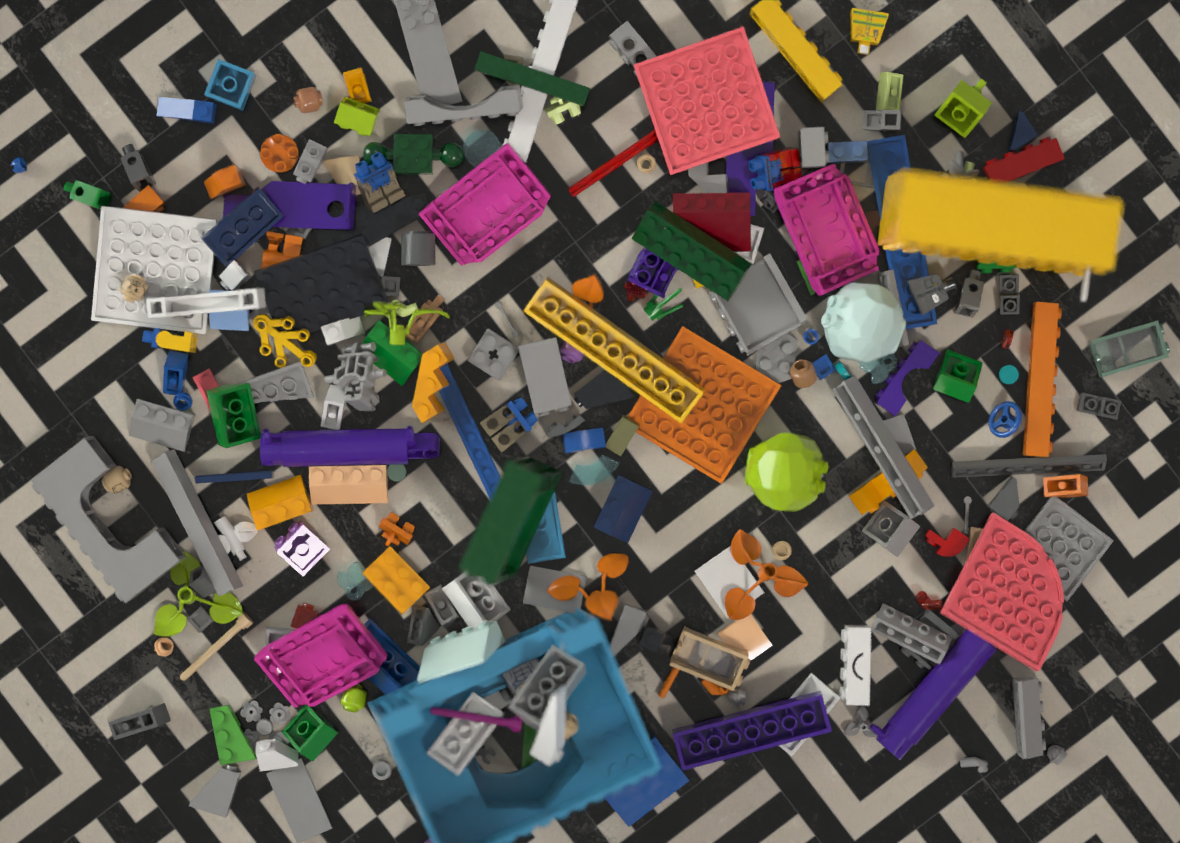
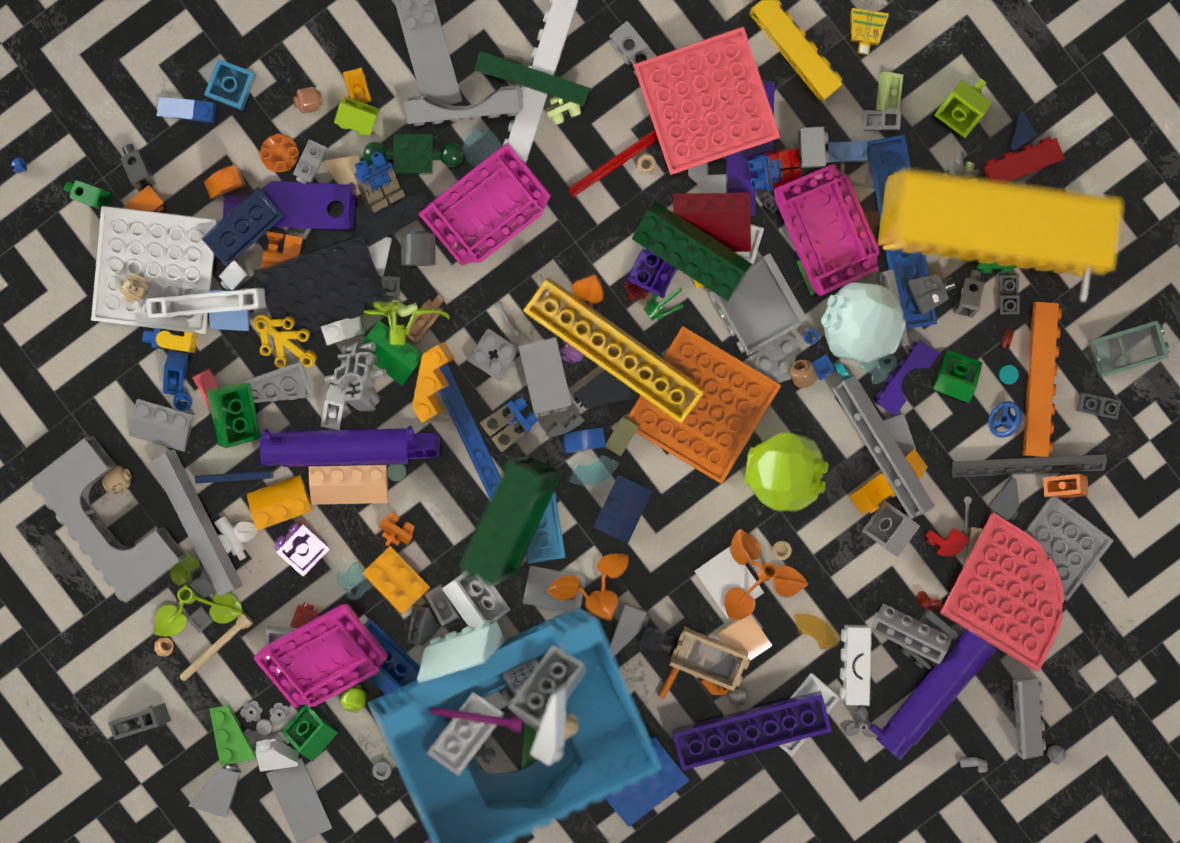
none -> clear yellow tile [794,614,839,649]

